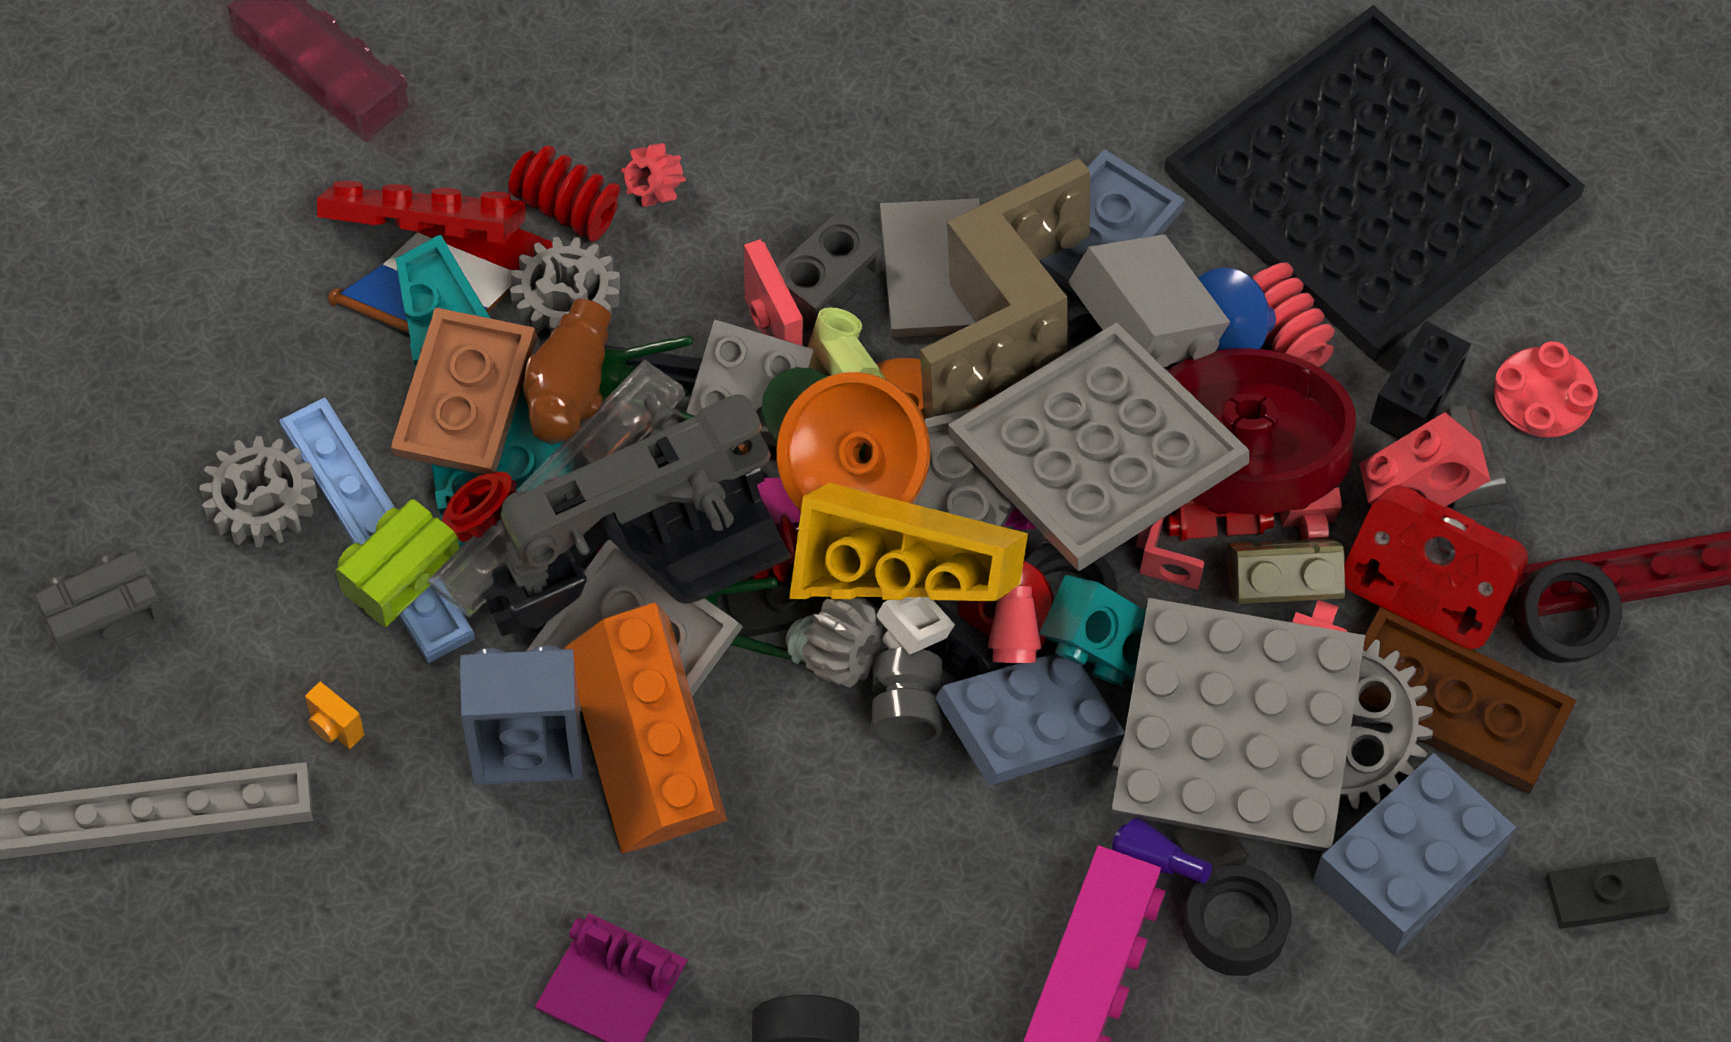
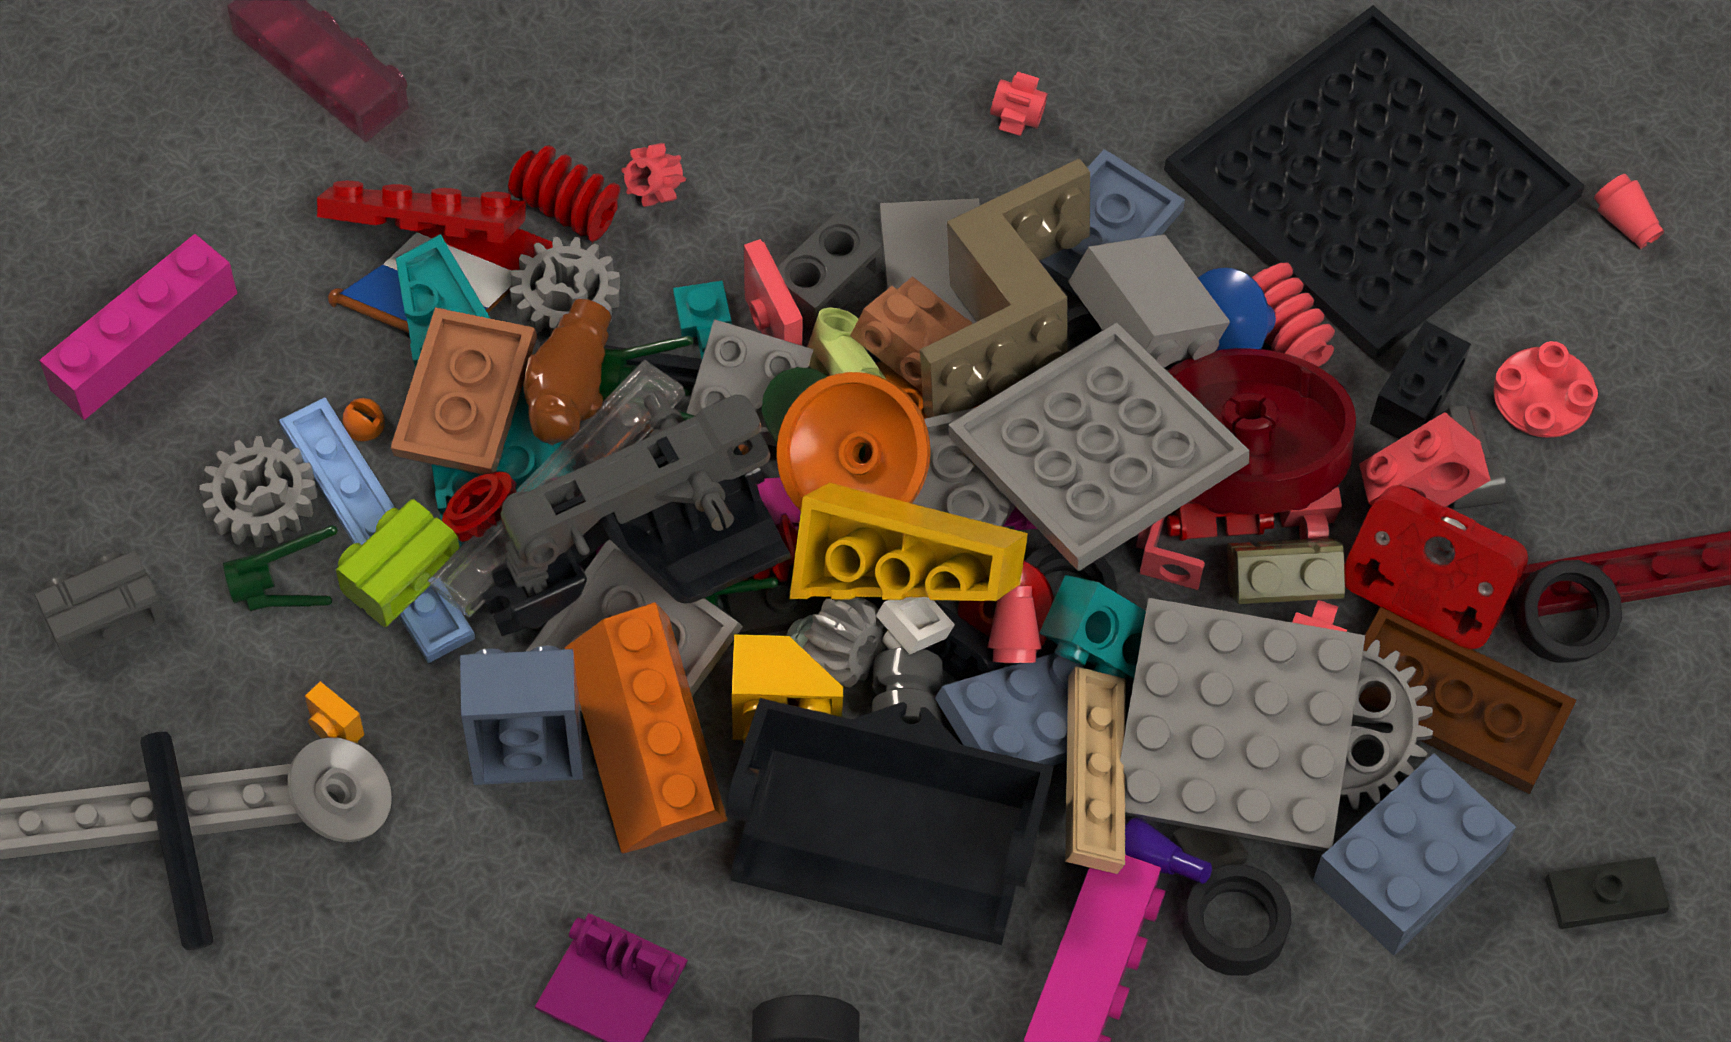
none -> dark pink brick [39,234,237,420]
none -> black axle [140,732,213,950]
none -> dark green plant [223,525,338,611]
none -> light grey dish [287,738,392,842]
none -> orange hinge [342,398,385,441]
none -> teal plate [673,280,732,359]
none -> black piece [726,698,1054,945]
none -> yellow slope [732,634,843,743]
none -> nougat plate [850,276,973,392]
none -> coral gear [990,72,1048,136]
none -> tan tile [1065,666,1125,874]
none -> coral cone [1594,174,1664,249]

